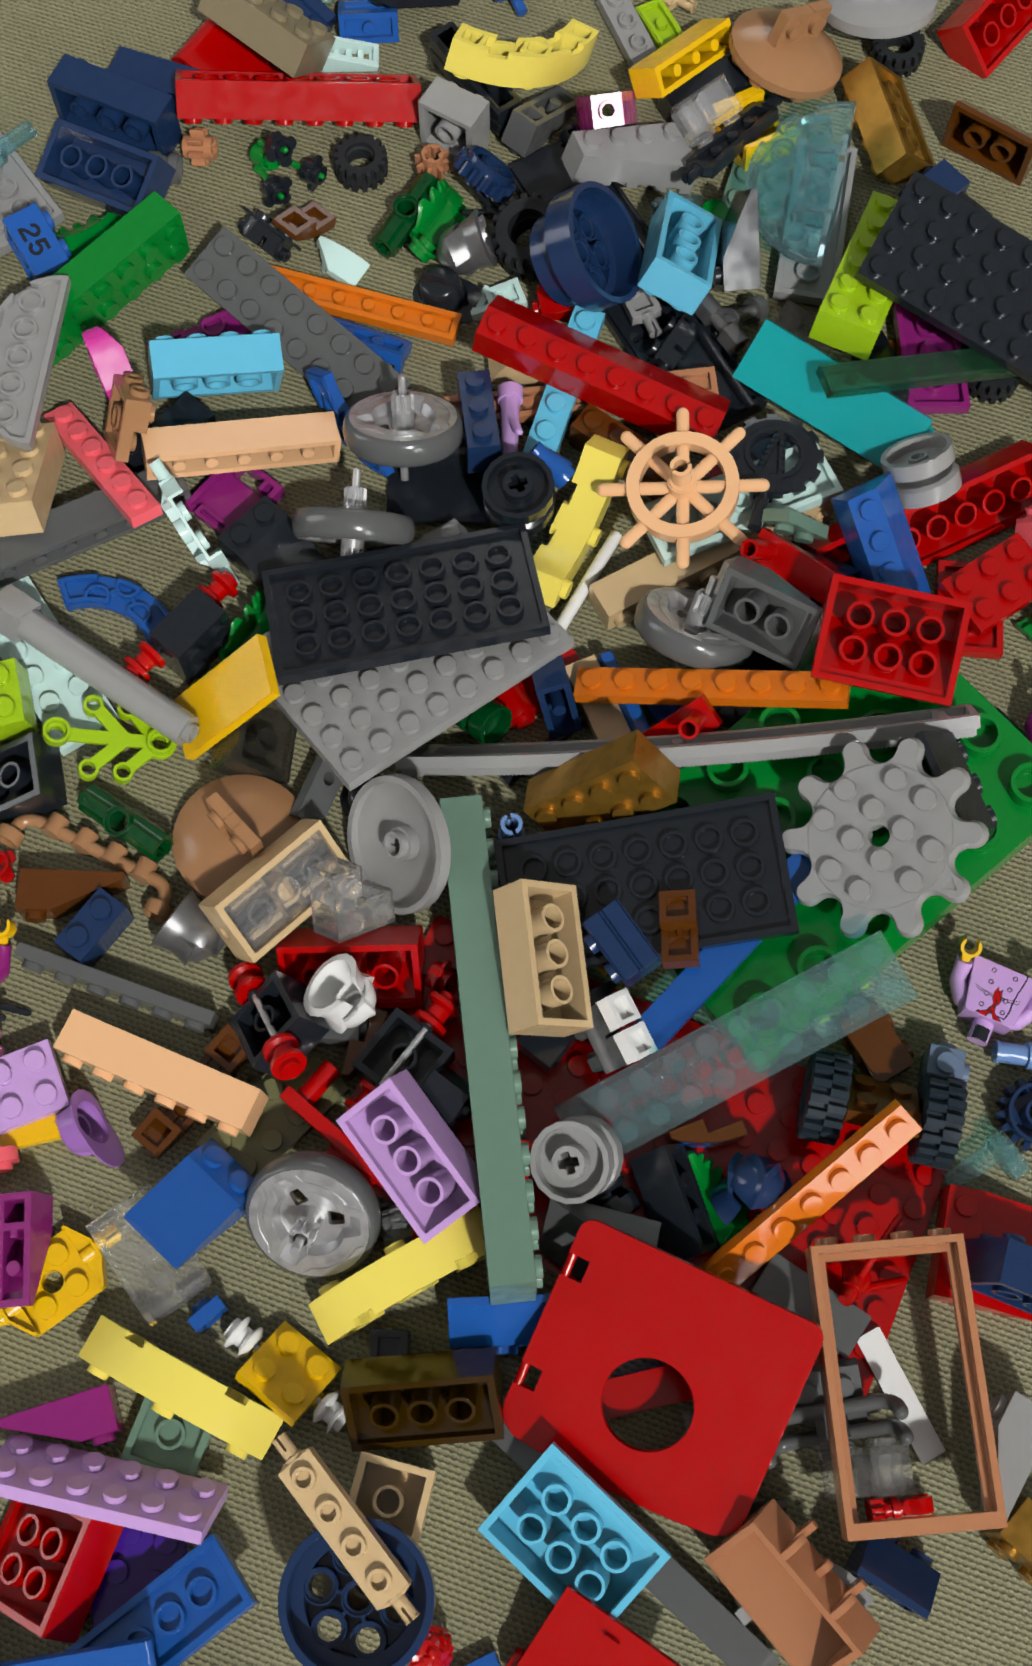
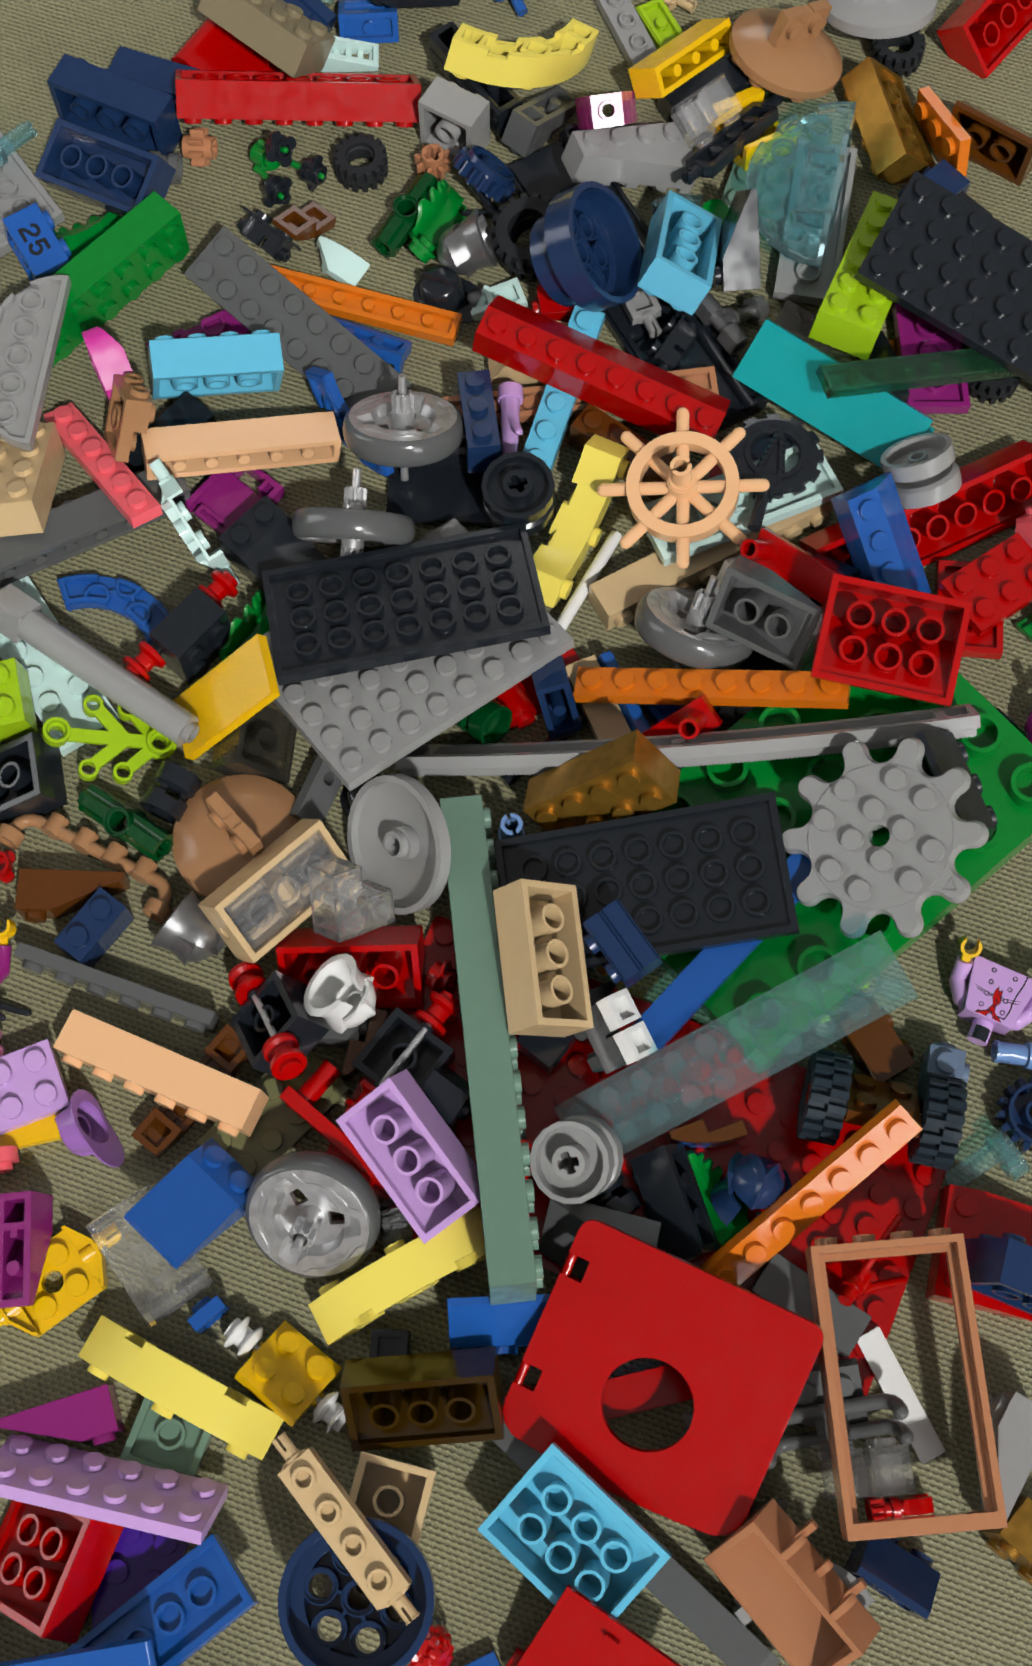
blue cone [529,442,576,489] -> none
reddish brown slope [659,889,700,969] -> none
sand green plate [761,508,829,544] -> none
none -> black wheel [140,761,202,824]
none -> orange wing [914,86,971,177]

